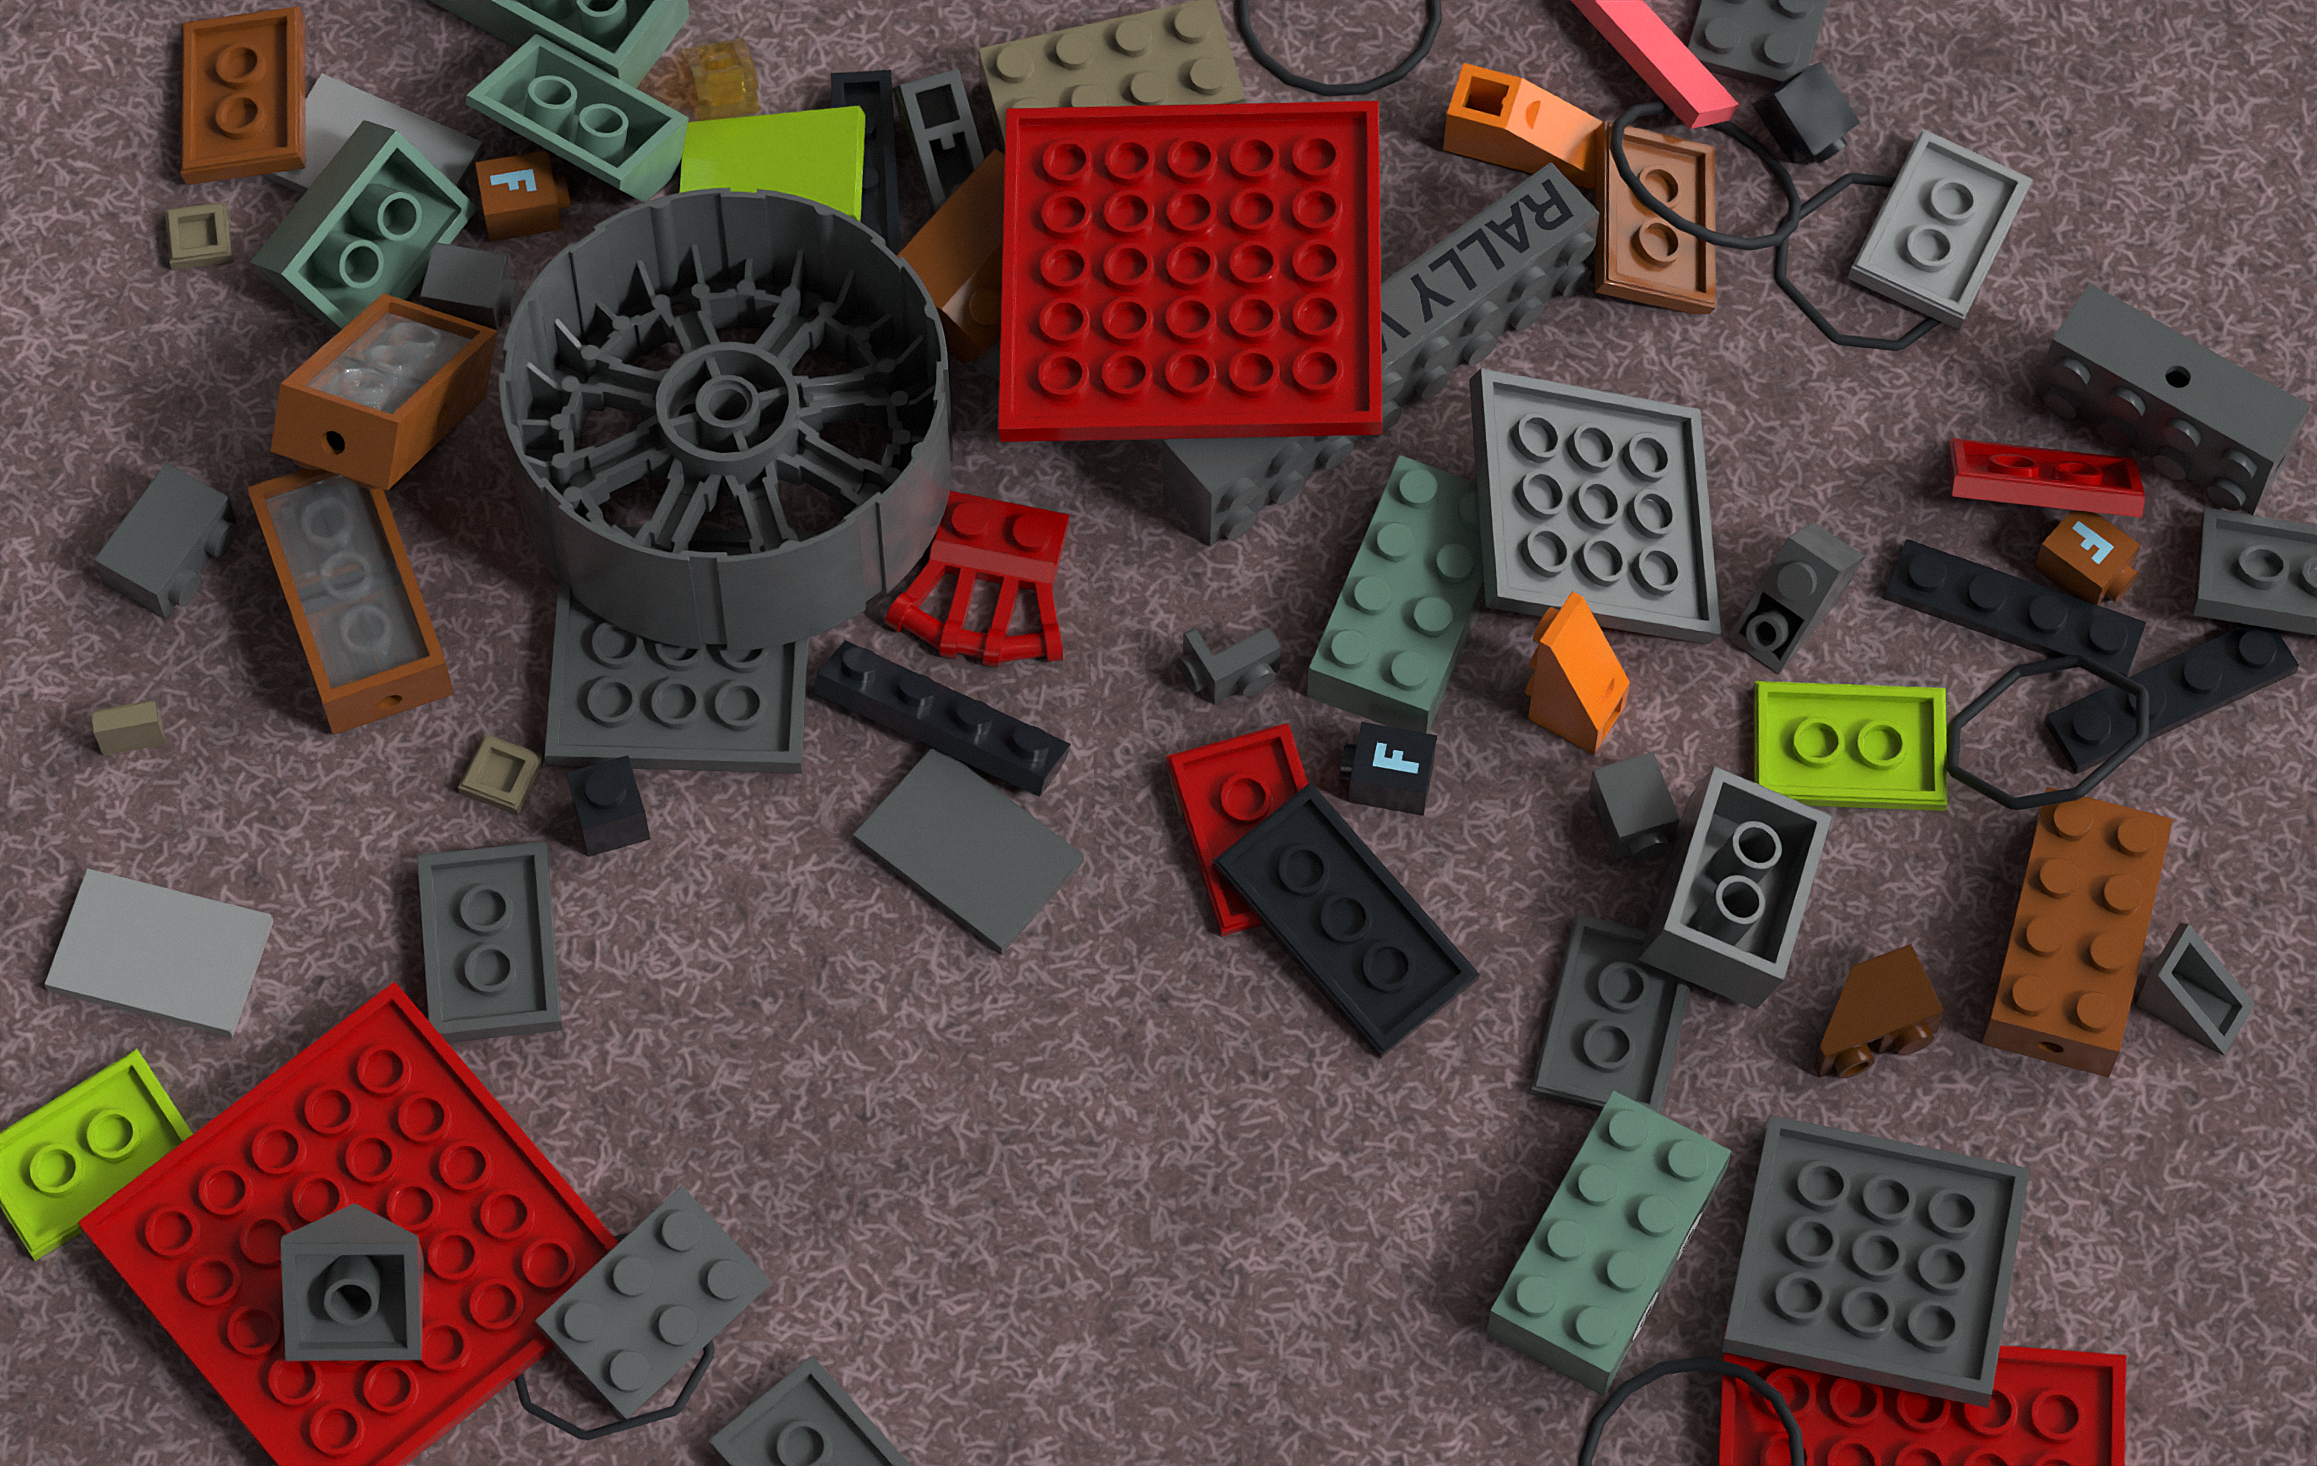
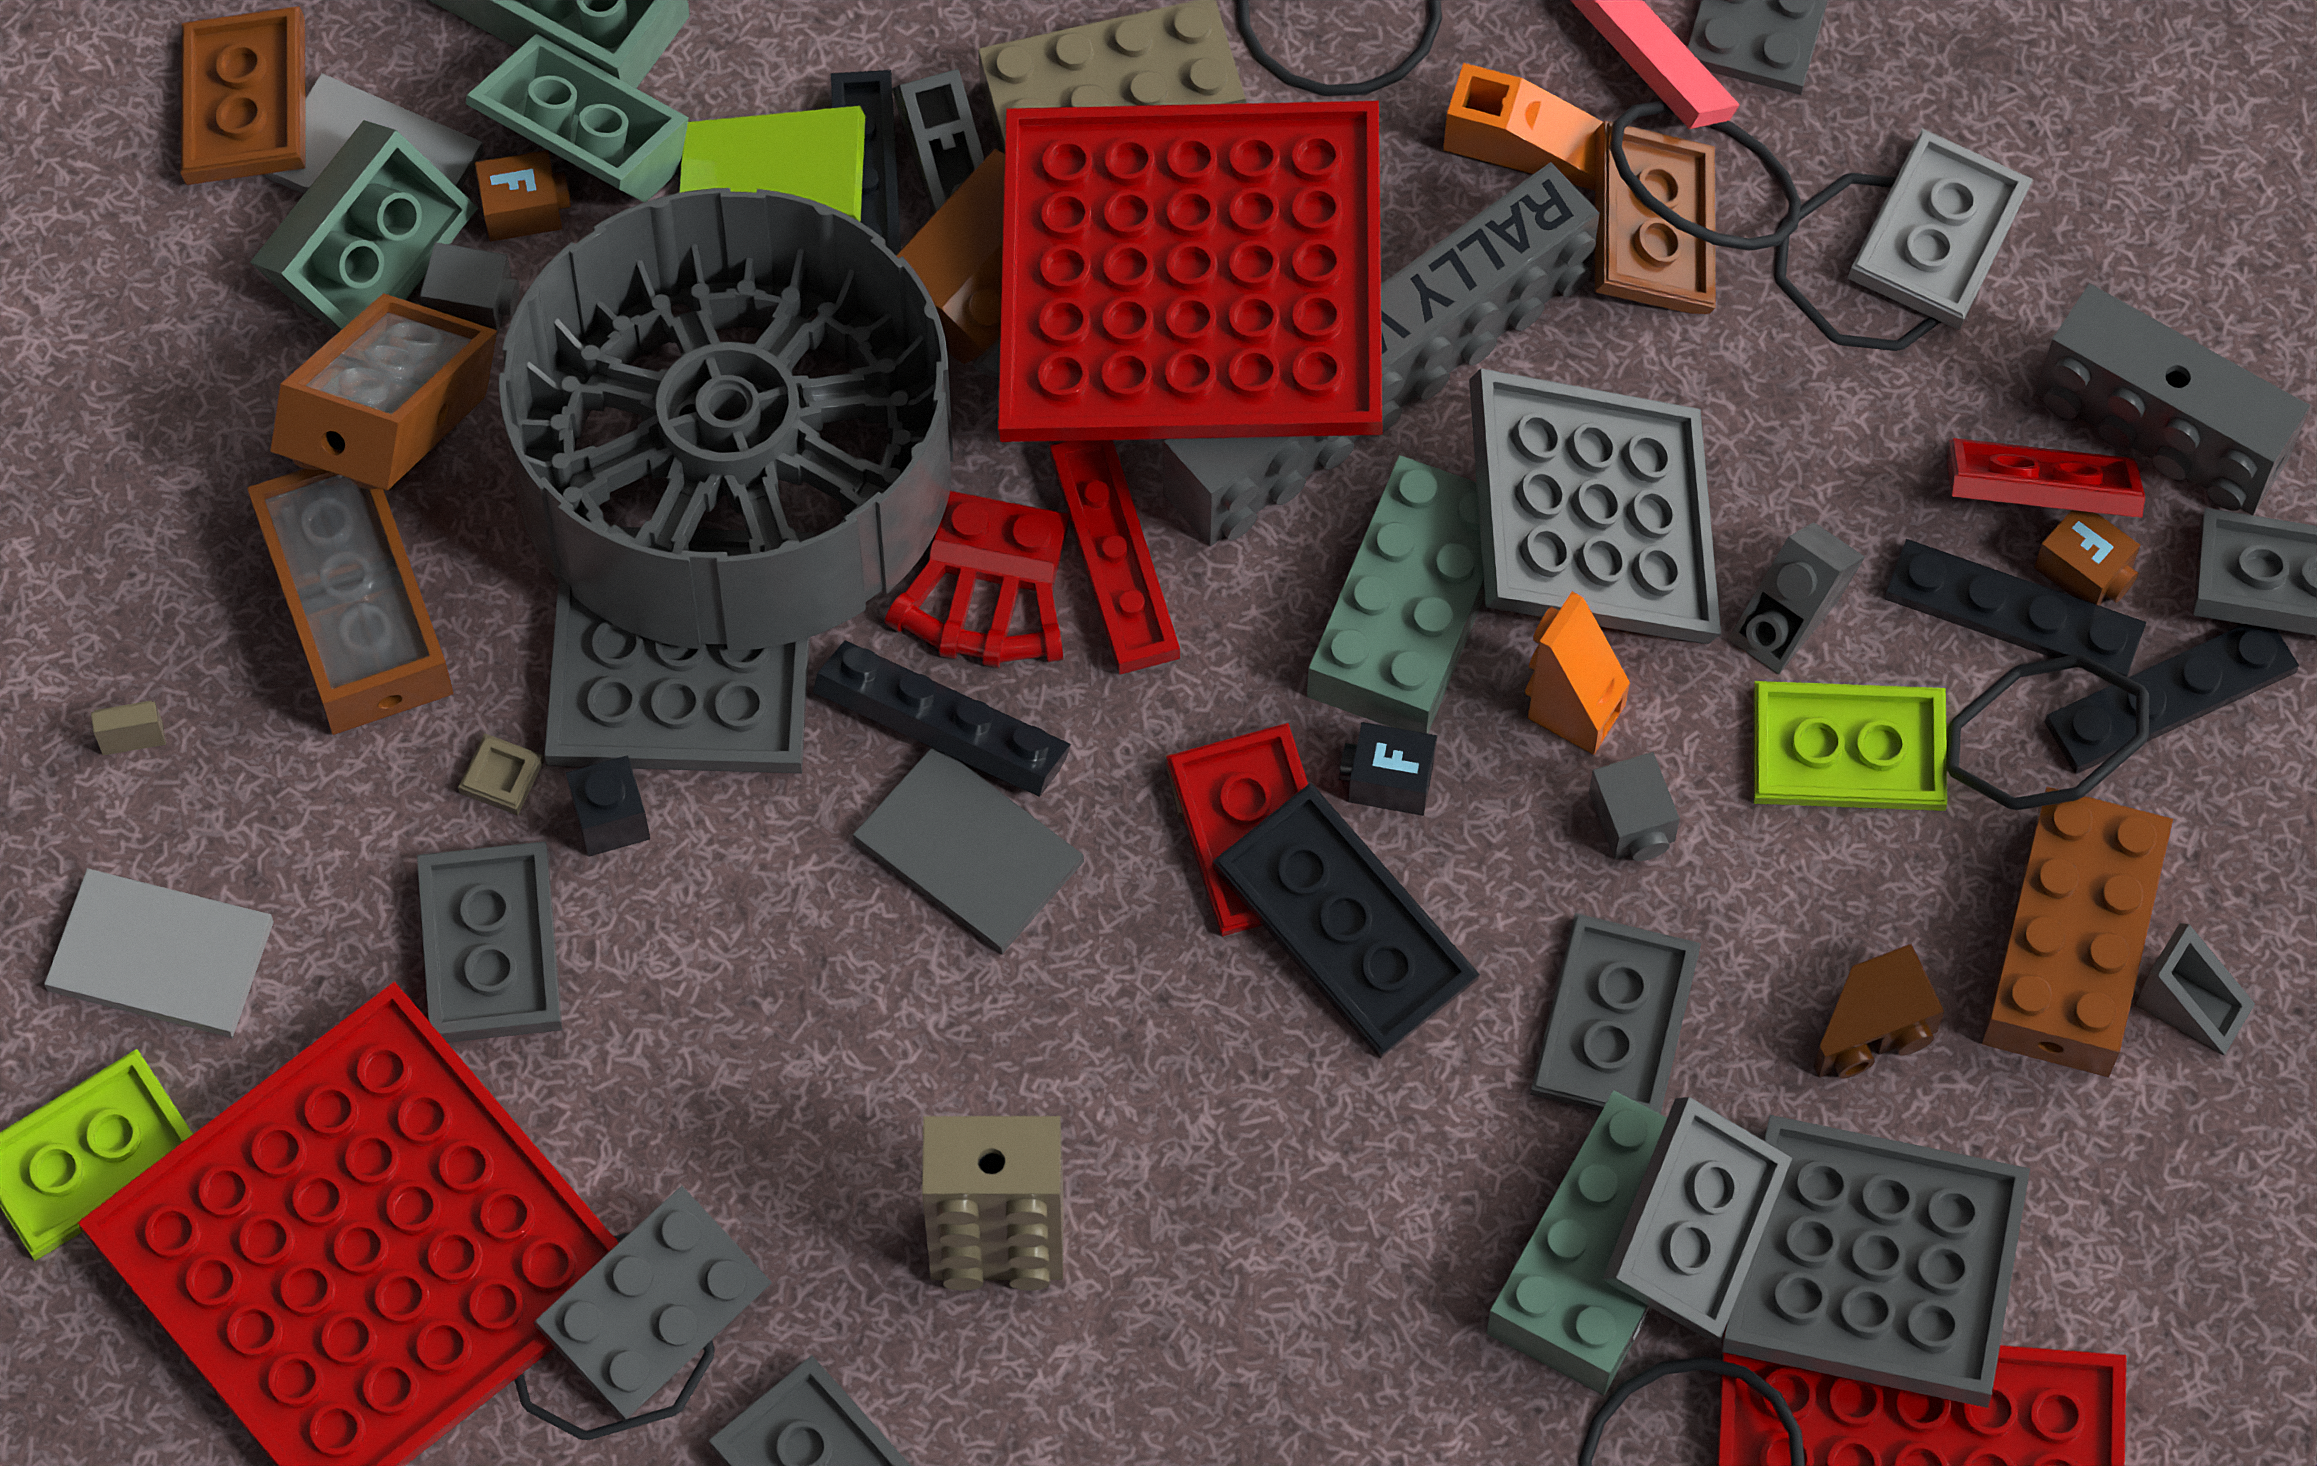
dark grey brick [94,462,237,619] -> none
dark tan tile [165,202,234,270] -> none
dark grey slope [280,1203,424,1361] -> none
clear yellow slope [684,37,760,121] -> none
dark grey bracket [1178,627,1281,705] -> none
dark grey brick [1638,766,1832,1010] -> none
black brick [1752,61,1861,164] -> none
none -> dark tan brick [922,1116,1064,1291]
none -> red plate [1050,440,1180,675]
none -> plate [1602,1097,1792,1339]

